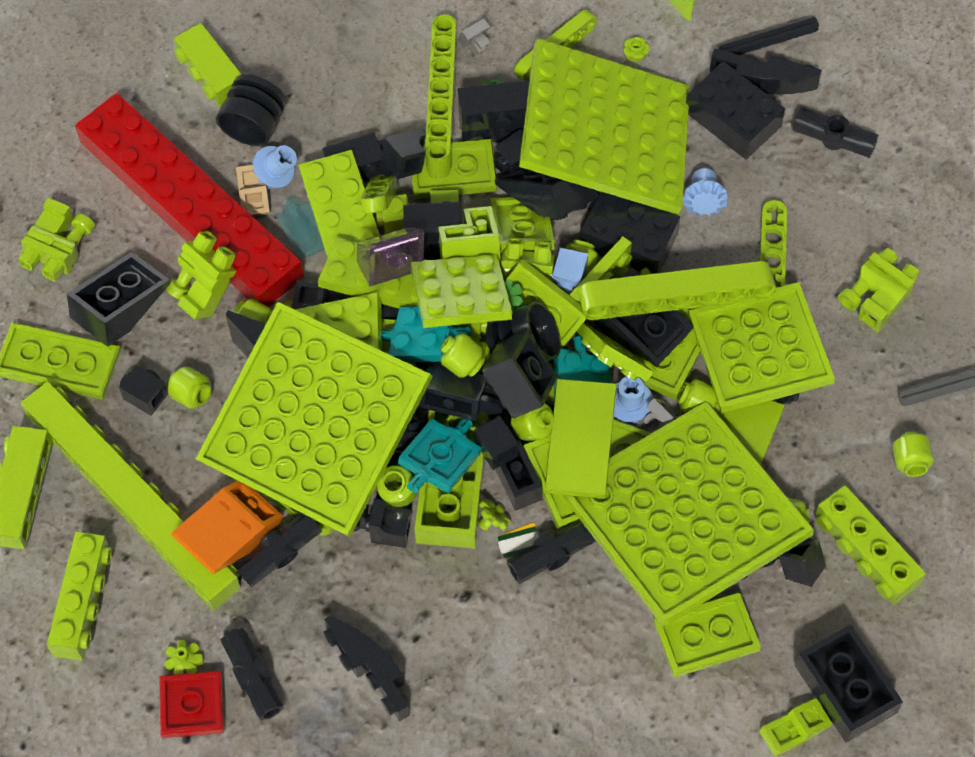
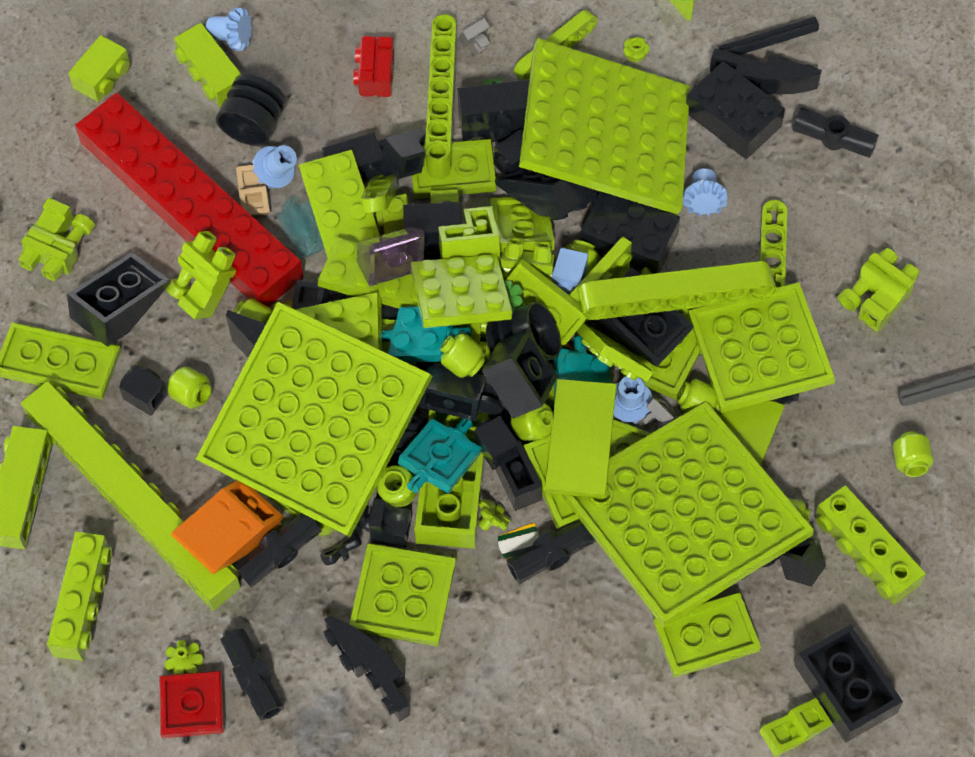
none -> lime brick [68,35,130,102]
none -> light blue gear [206,7,253,51]
none -> black piece [320,532,362,565]
none -> lime plate [349,543,456,647]
none -> red brick [353,36,394,97]

